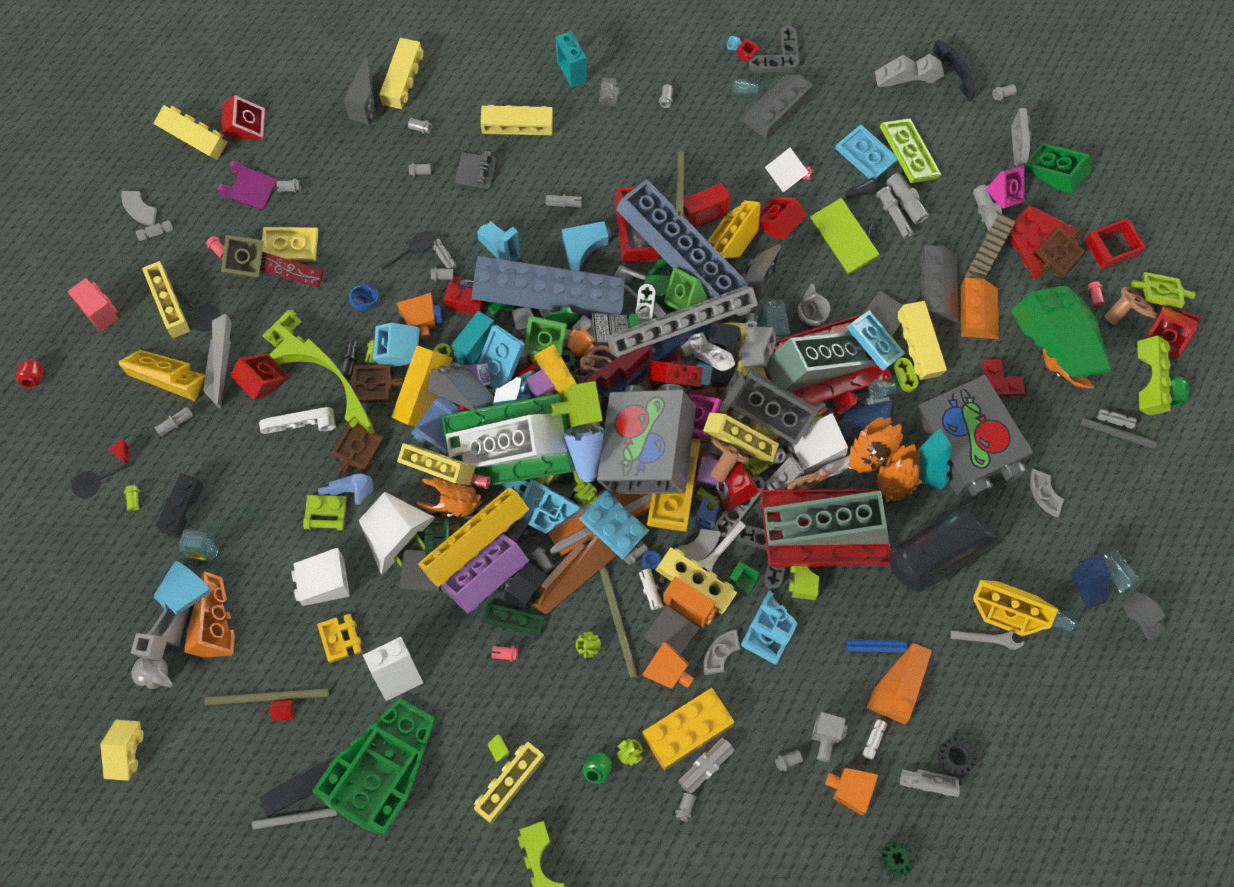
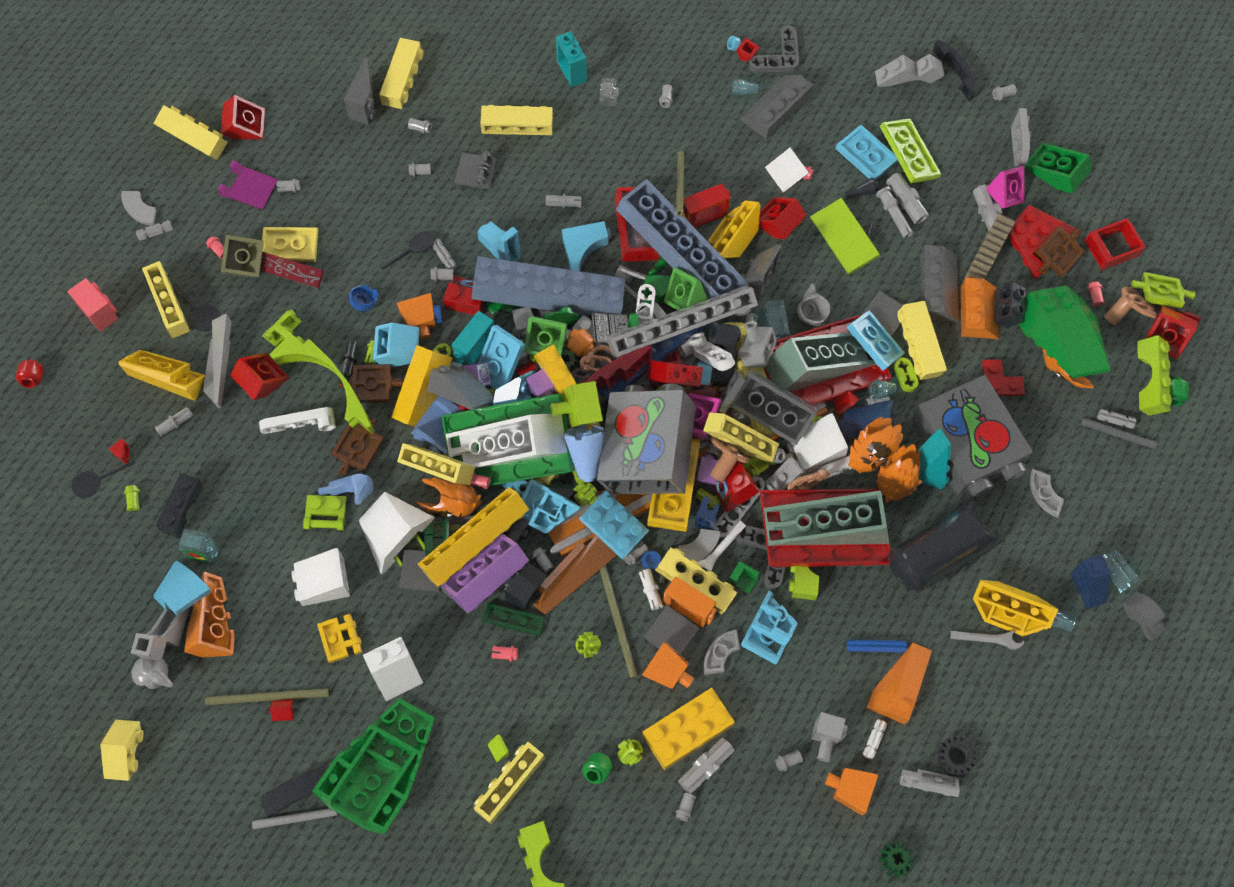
none -> black brick [994,282,1026,328]

